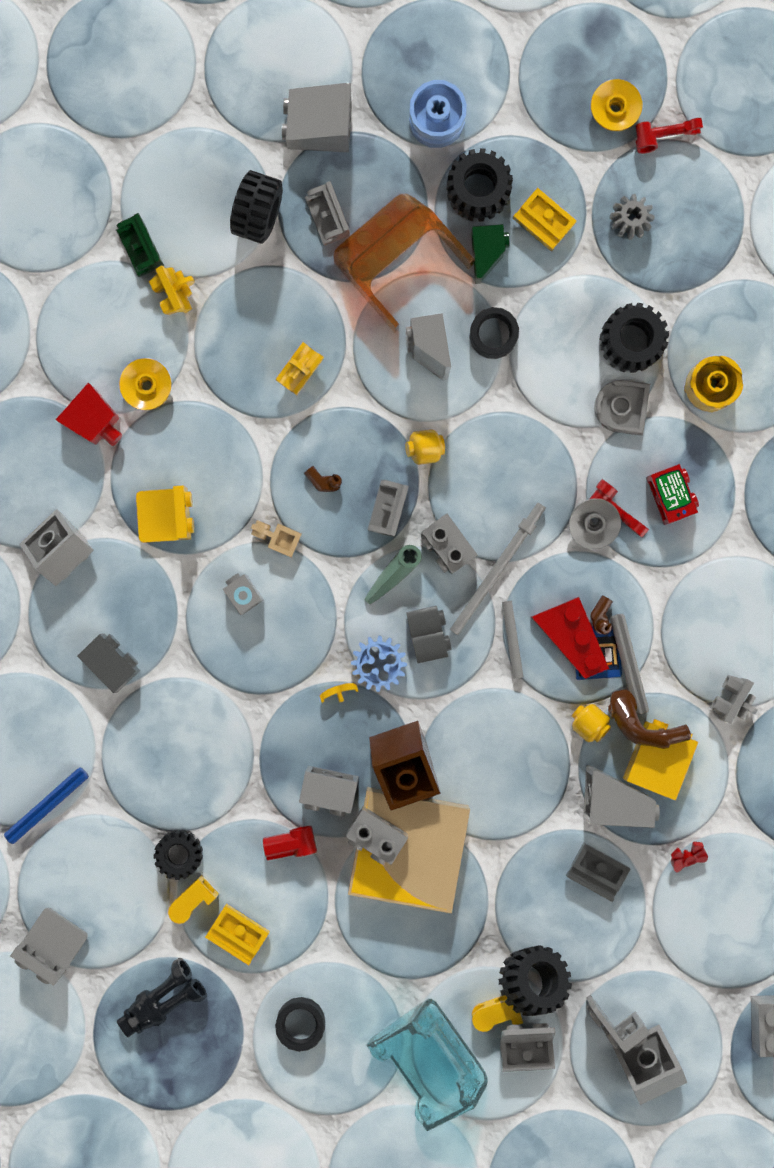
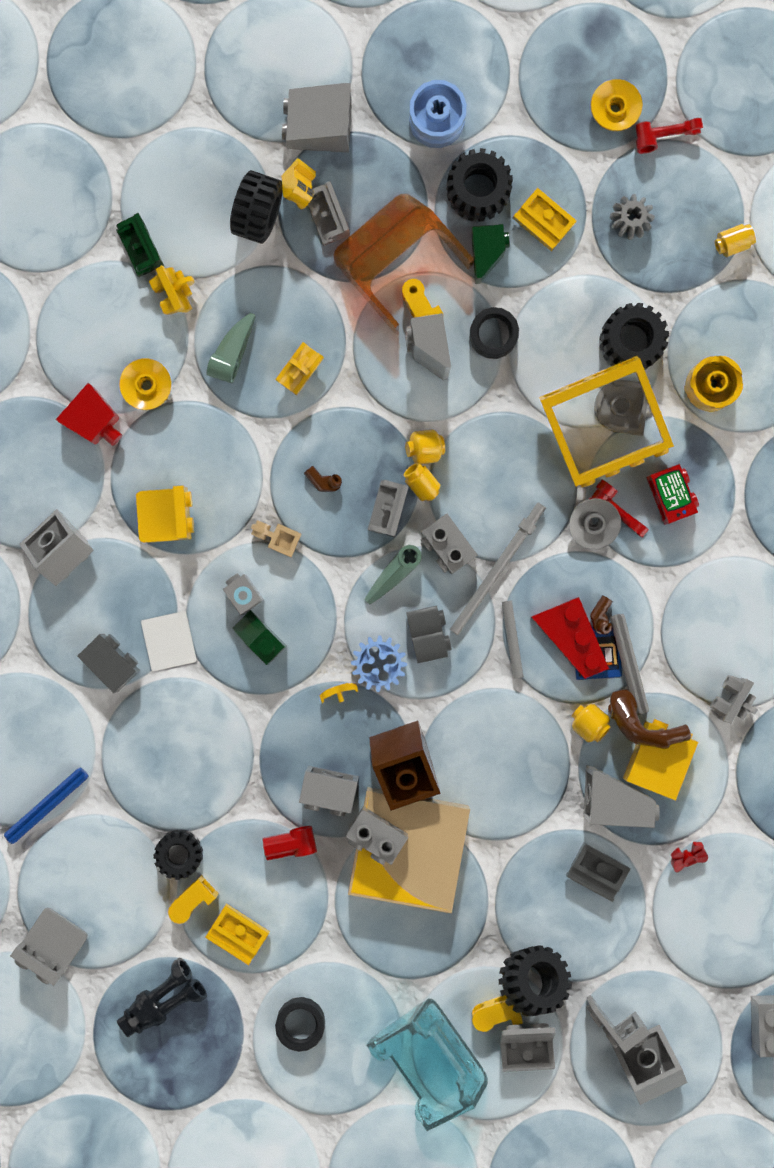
none -> white sticker [141,611,197,671]
none -> sand green piece [206,313,256,383]
none -> dark green slope [233,610,287,665]
none -> yellow leg [281,158,316,210]
none -> yellow leg [402,279,444,318]
none -> yellow brick [403,462,441,501]
none -> yellow window [539,356,674,487]
none -> yellow brick [714,224,756,258]

